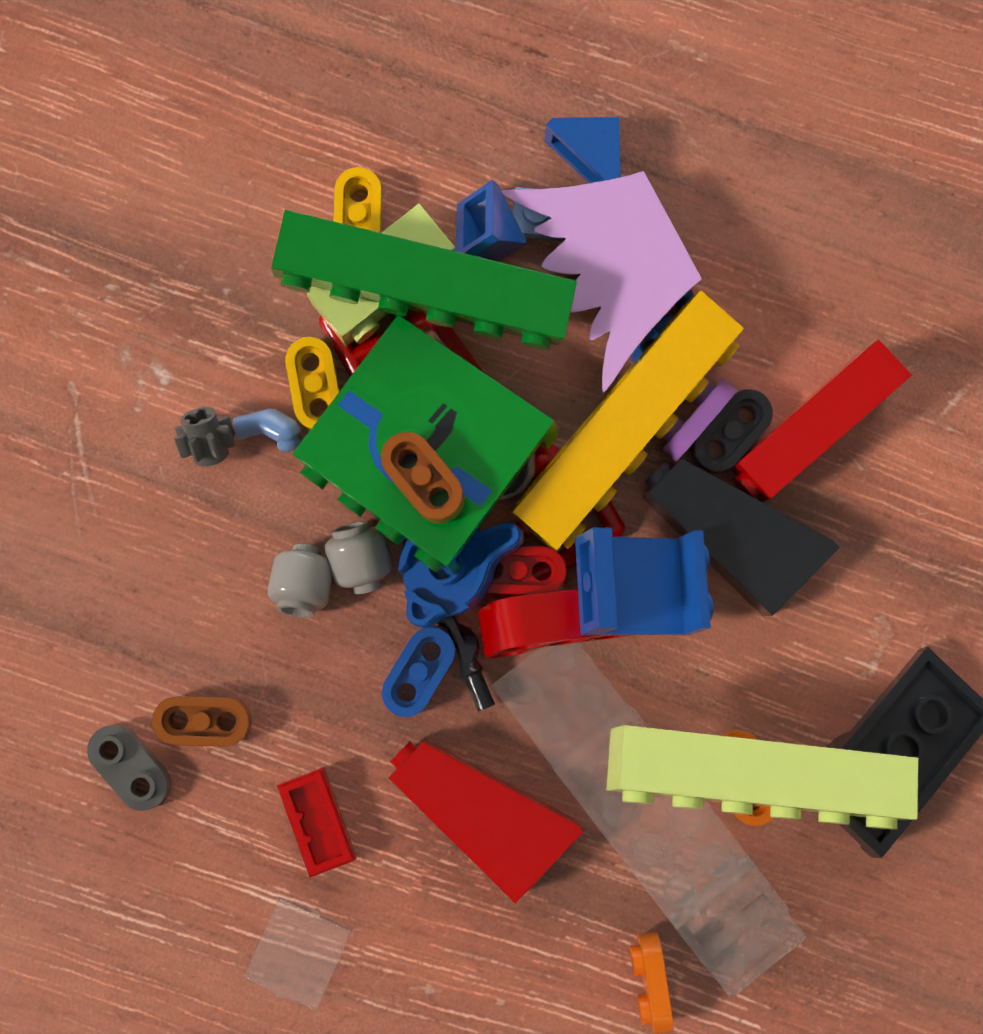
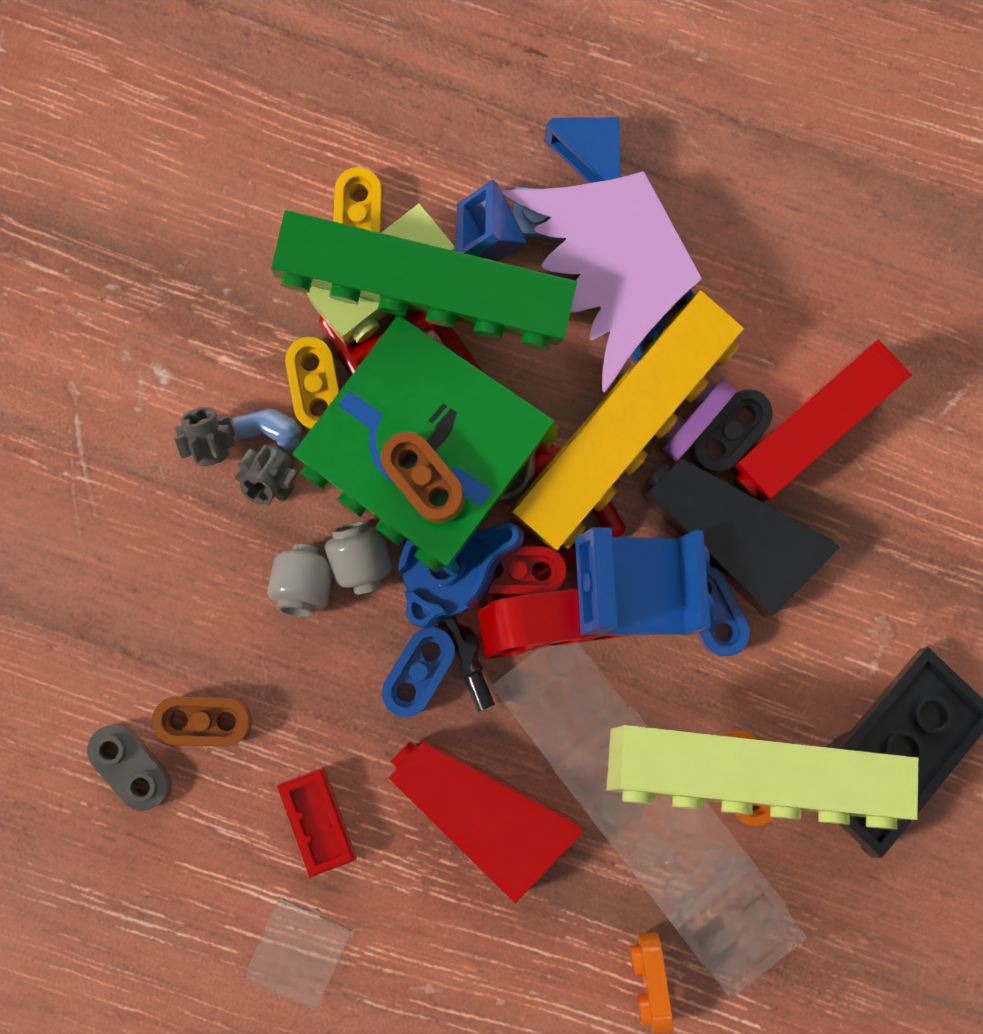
none -> dark grey gear [235,445,298,505]
none -> blue plate [697,566,750,656]

